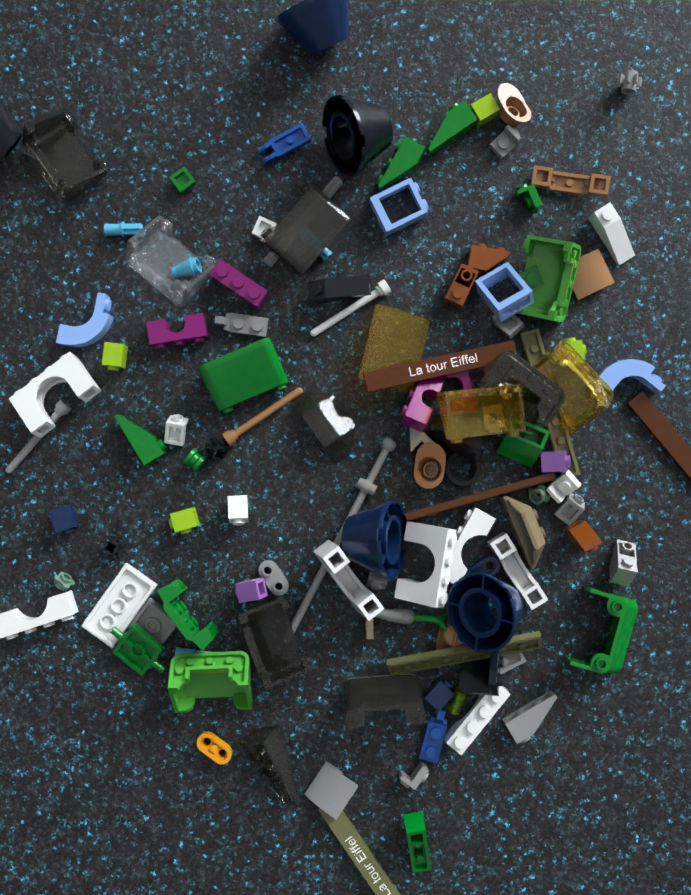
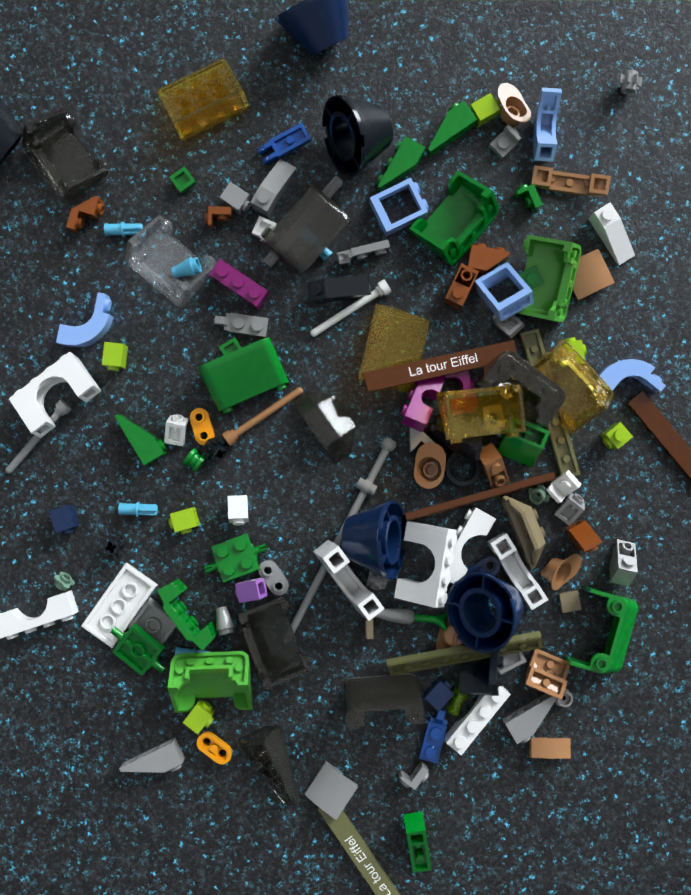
magenta arch [146,313,209,349] -> none
medium lavender brick [541,451,571,472] -> none
none -> dark orange slope [66,196,105,234]
none -> medium azure axle [118,502,158,517]
none -> light grey slope [119,737,185,773]
none -> clear yellow slope [157,58,250,141]
none -> lime brick [183,700,215,734]
none -> light orange plate [190,408,215,446]
none -> green plate [204,533,268,583]
none -> dark orange bracket [205,206,233,230]
none -> light grey cone [216,606,235,636]
none -> light grey brick [219,182,251,215]
none -> green plate [219,337,242,355]
none -> light grey slope [250,159,297,218]
none -> light grey hinge [337,240,390,265]
none -> green windscreen [409,171,499,266]
none -> medium nougat slope [479,443,510,489]
none -> medium nougat slope [525,649,570,700]
none -> medium nougat slope [529,737,571,759]
none -> light blue arch [533,88,562,162]
none -> medium nougat piece [541,554,582,590]
none -> light grey plate [555,688,573,707]
none -> dark tan tile [558,590,582,613]
none -> lime brick [600,422,633,450]

